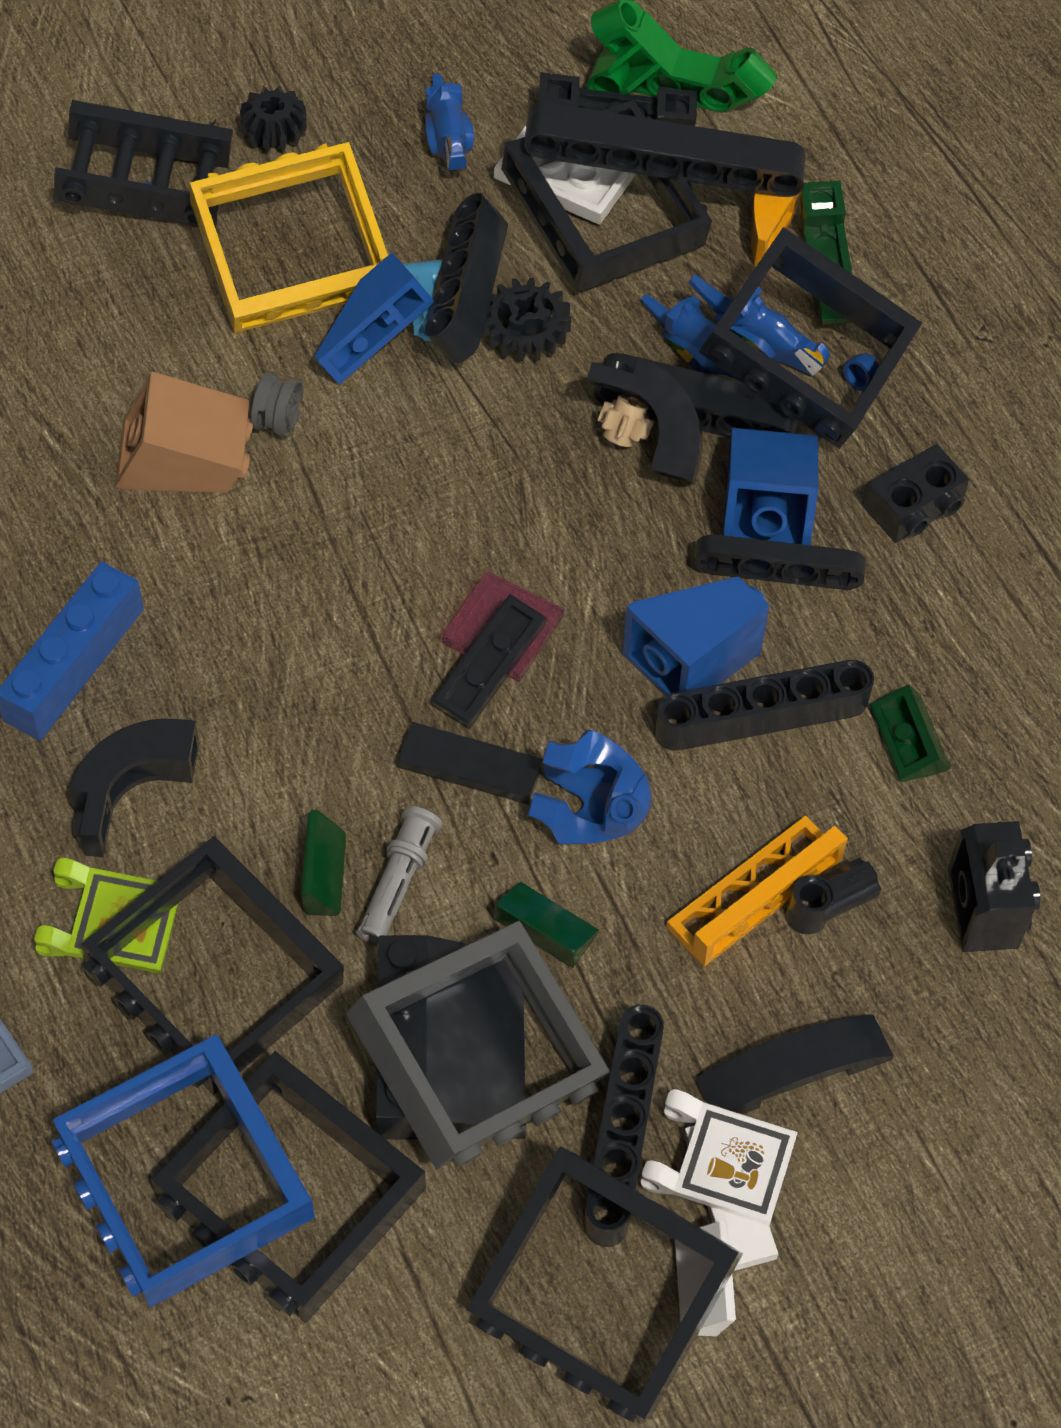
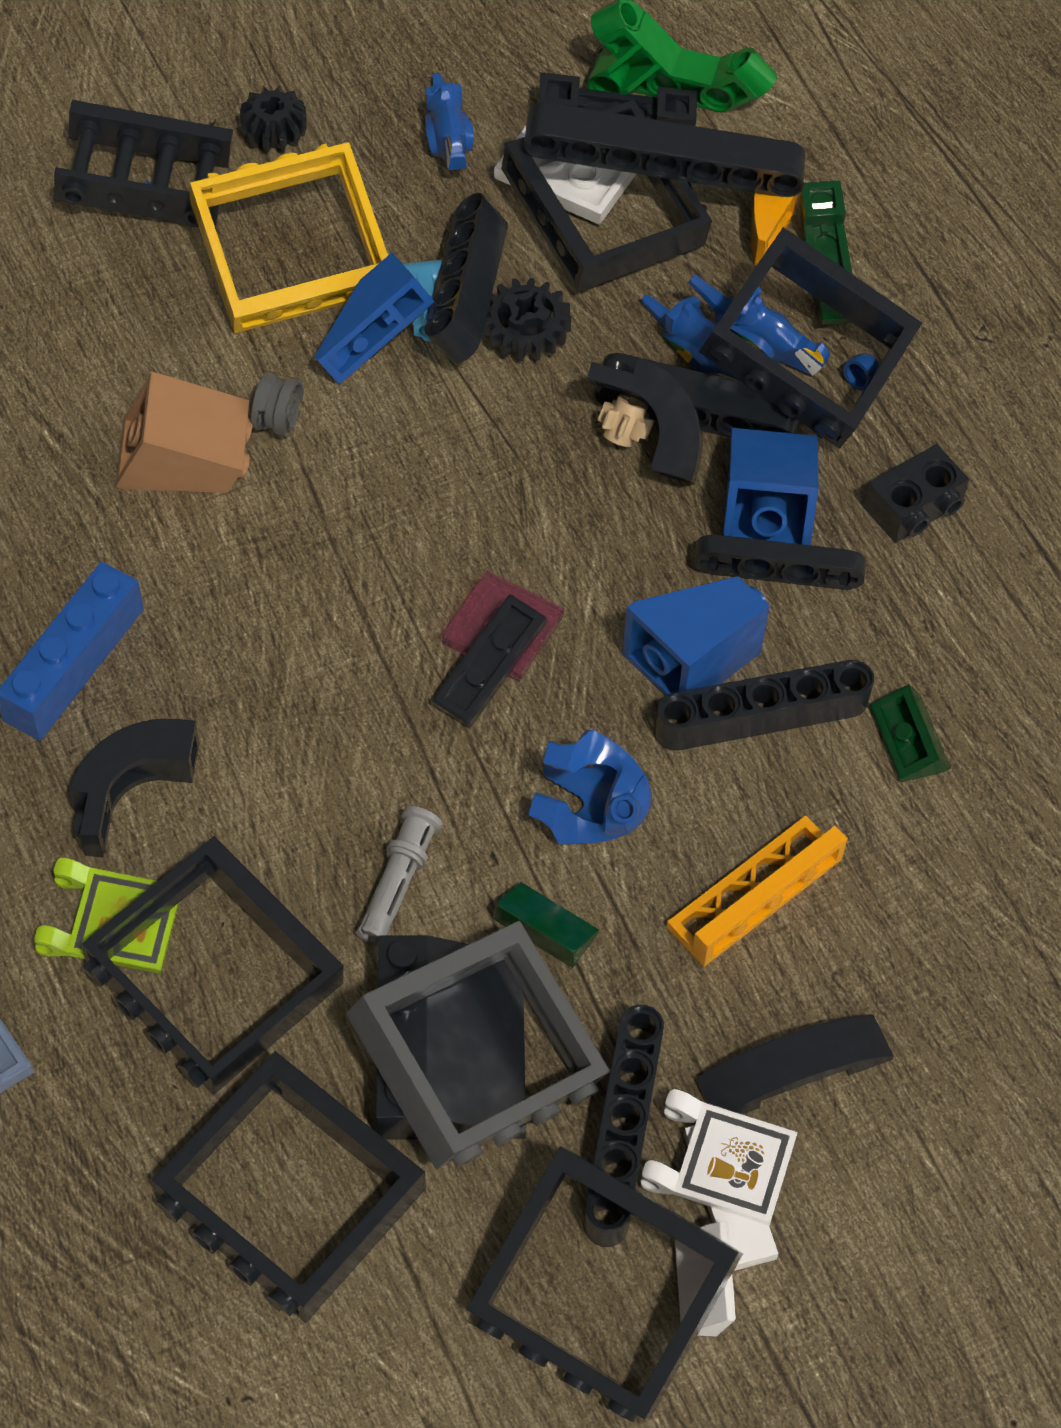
blue window [51,1034,315,1308] -> none
dark green slope [301,809,346,916] -> none
black tile [398,722,543,805] -> none
black piece [785,858,881,935] -> none
black hinge [948,821,1041,952] -> none

